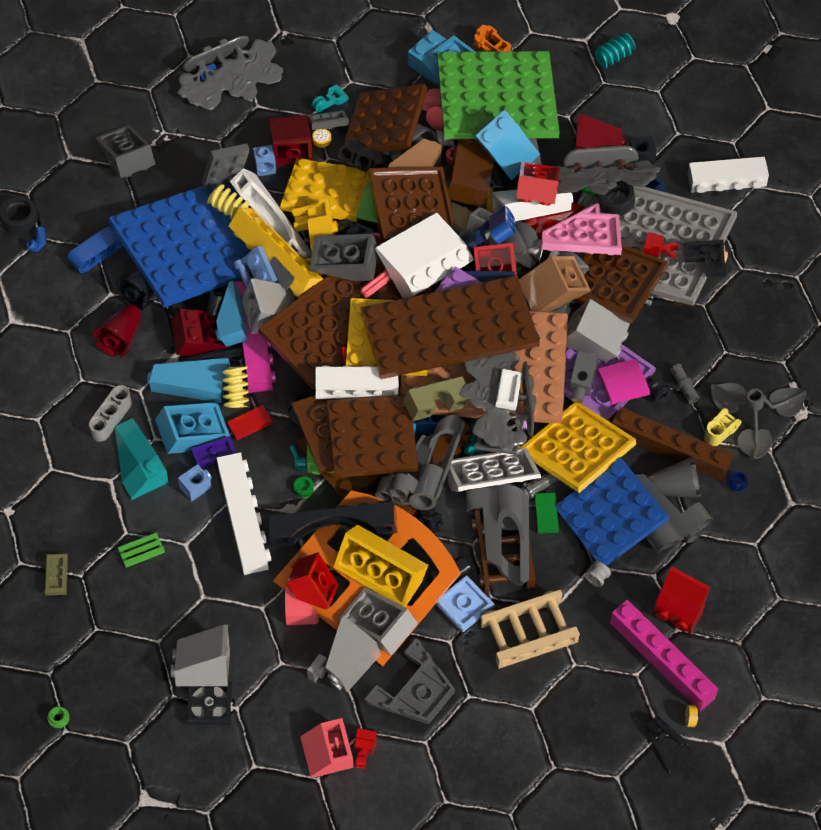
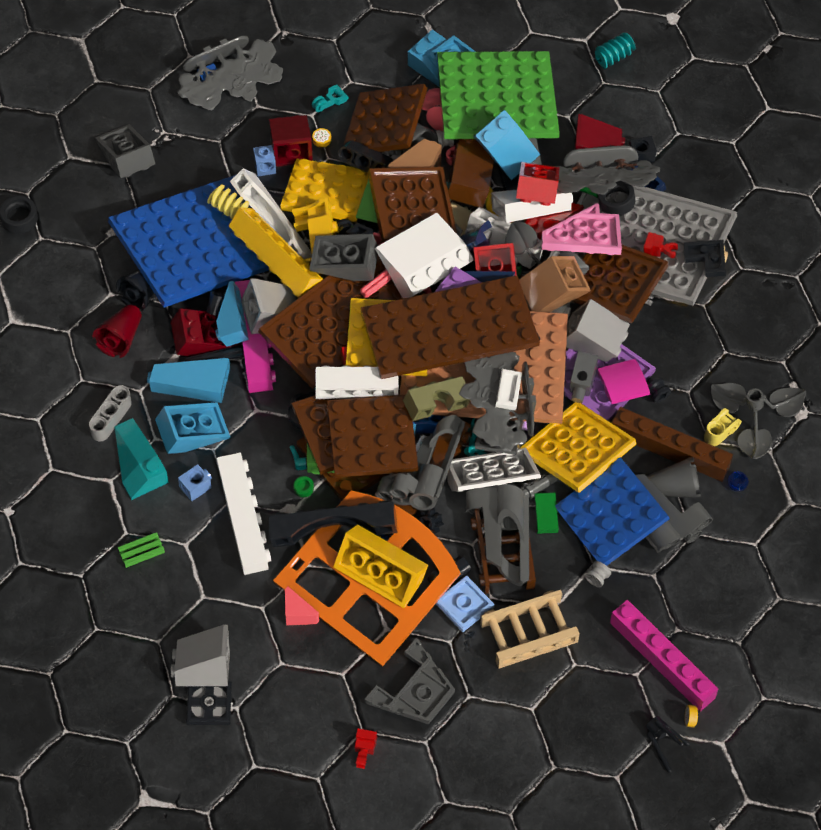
blue arm [26,227,46,252] -> none
olive plate [45,554,68,595] -> none
bright green plate [47,707,70,728] -> none
blue beam [67,226,123,273] -> none
dark purple plate [191,436,236,468] -> none
dark grey plate [201,143,250,189] -> none
light yellow piece [222,366,249,408] -> none
red tile [227,405,273,441] -> none
medium blue plate [234,246,277,288] -> none
dark grey sticker [270,256,295,291] -> none
red slope [286,552,339,610] -> none
coral slope [300,718,353,778] -> none
light grey plate [307,654,327,683] -> none
dark grey plate [308,110,349,130] -> none
light grey slope [326,616,381,692] -> none
light grey slope [339,587,418,656] -> none
orange piece [474,24,511,52] -> none
blue beam [489,206,516,244] -> none
red slope [653,567,710,634] -> none
dark grey pin [670,364,700,404] -> none
white brick [687,157,769,193] -> none

